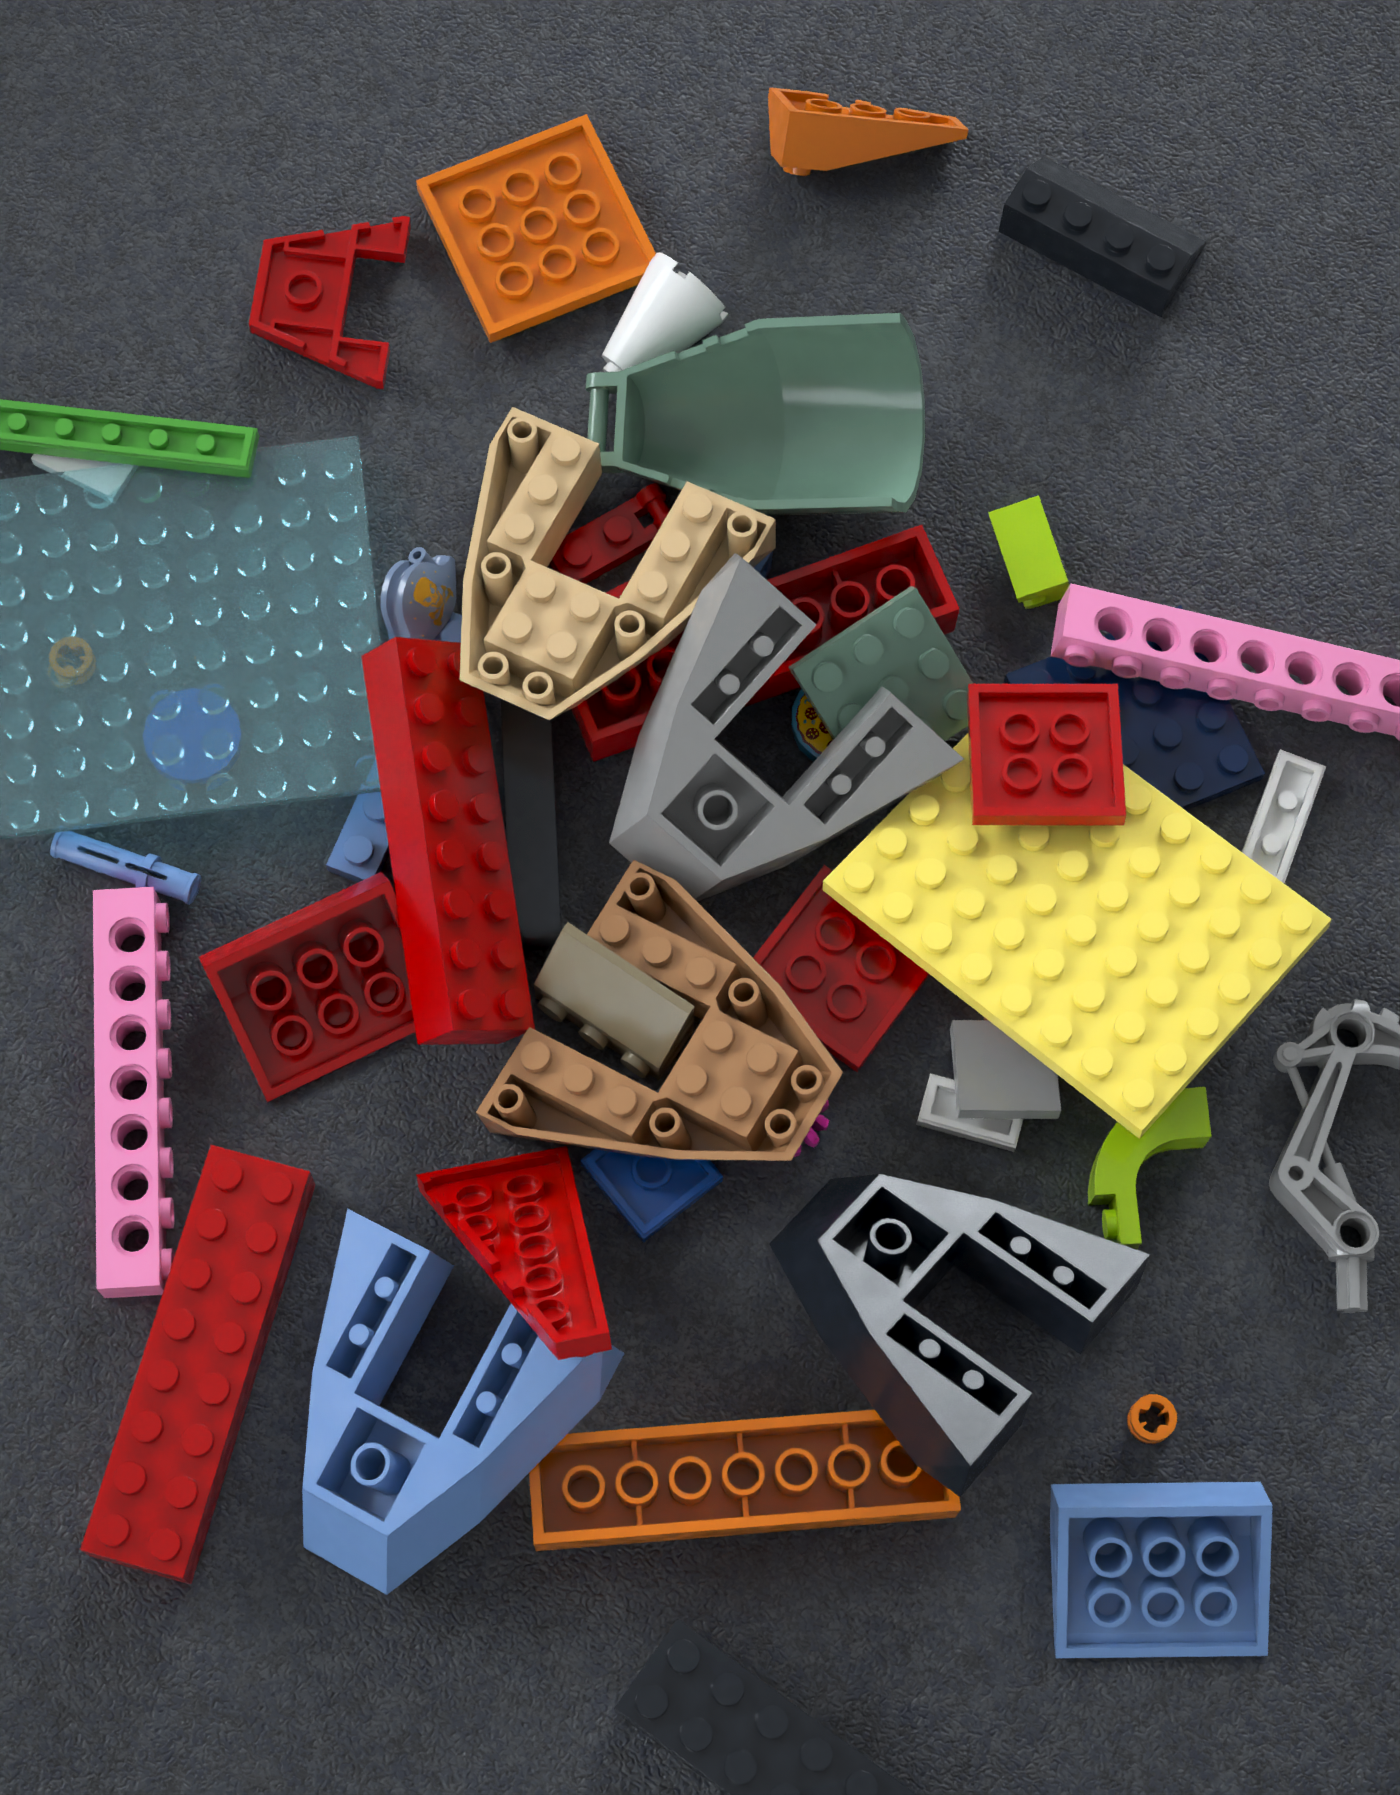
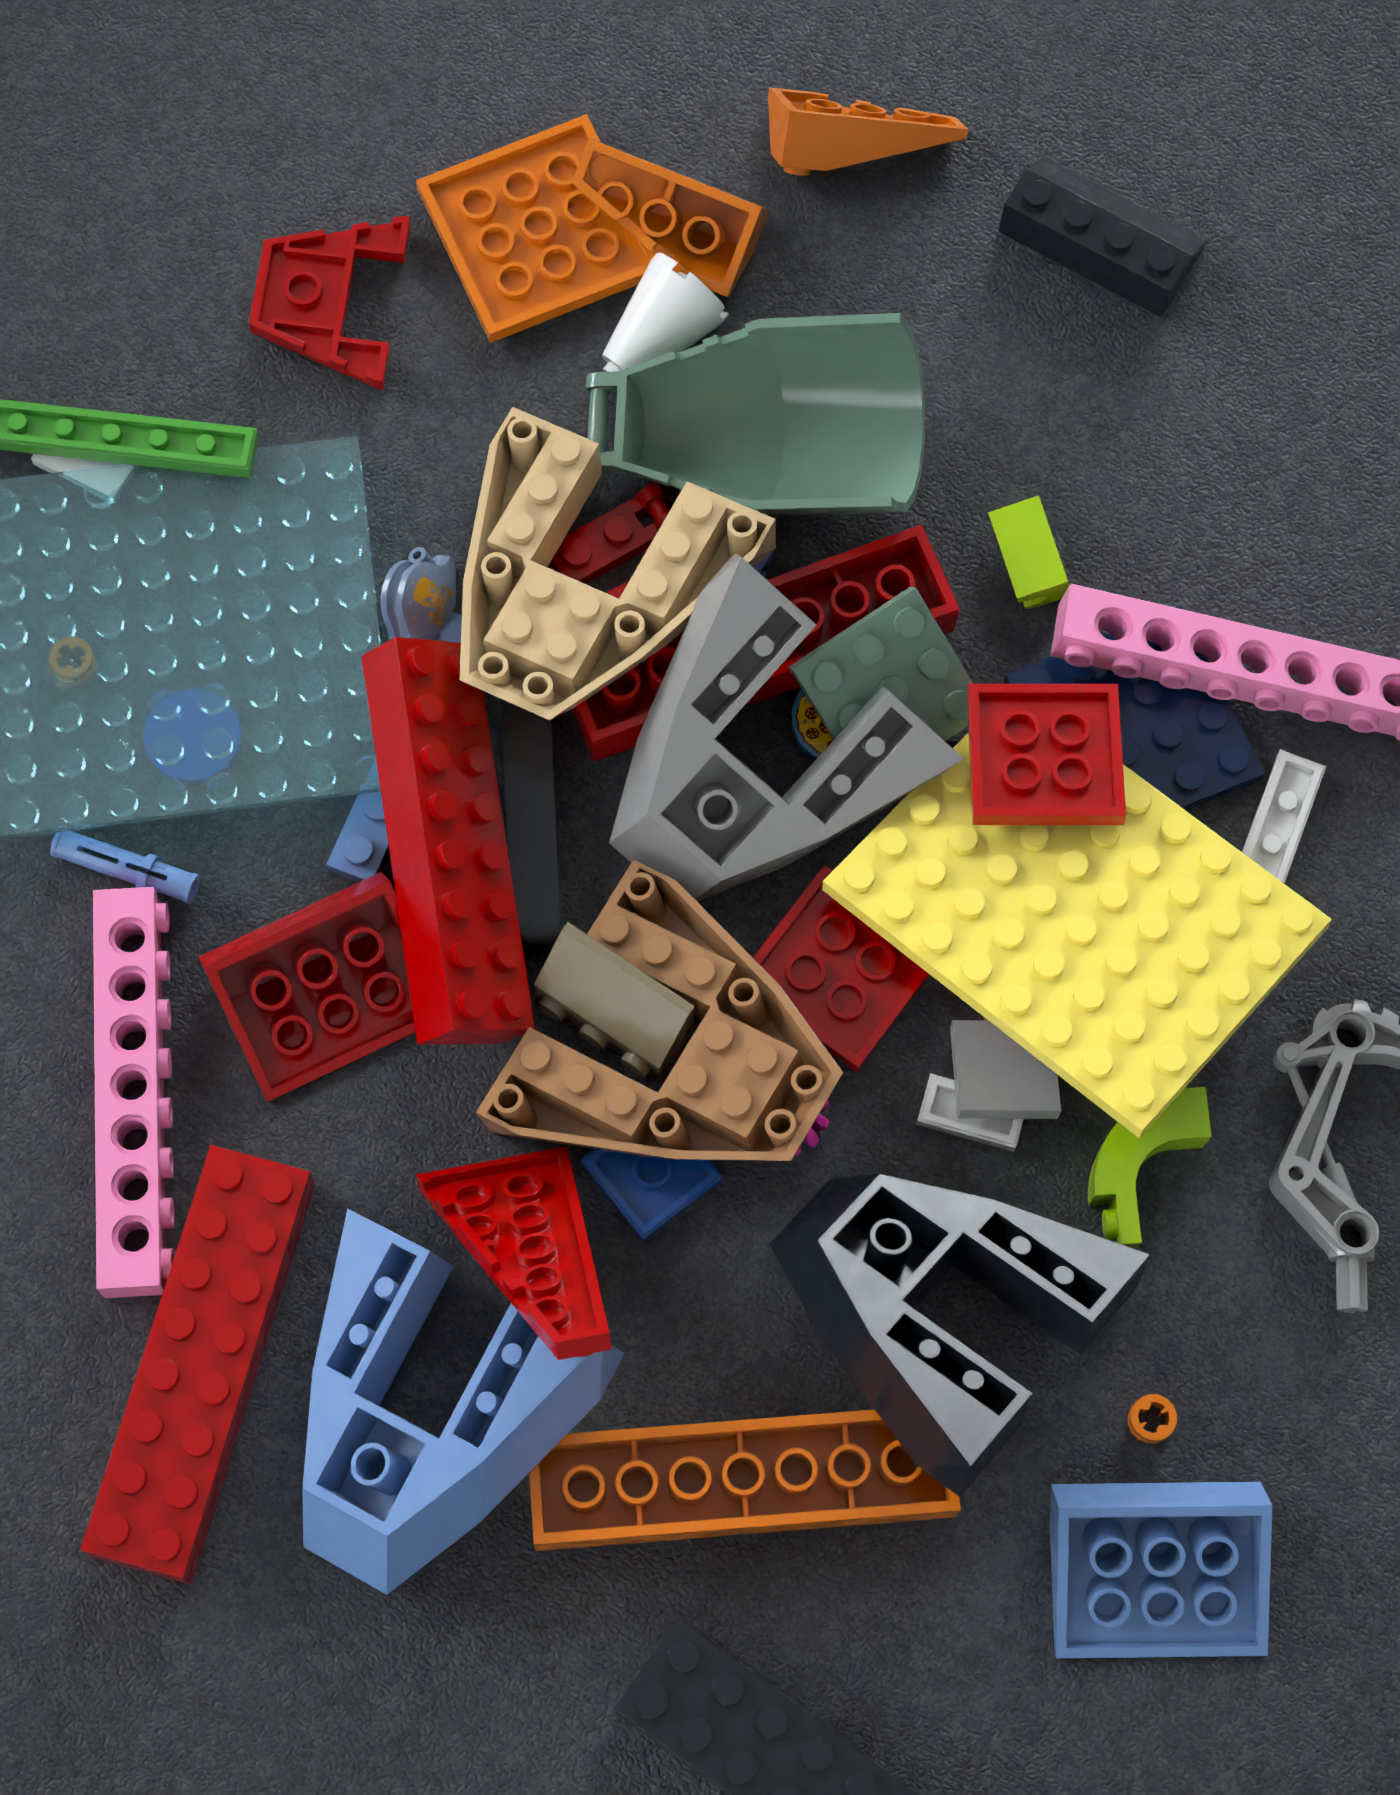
none -> orange wedge [572,138,770,297]

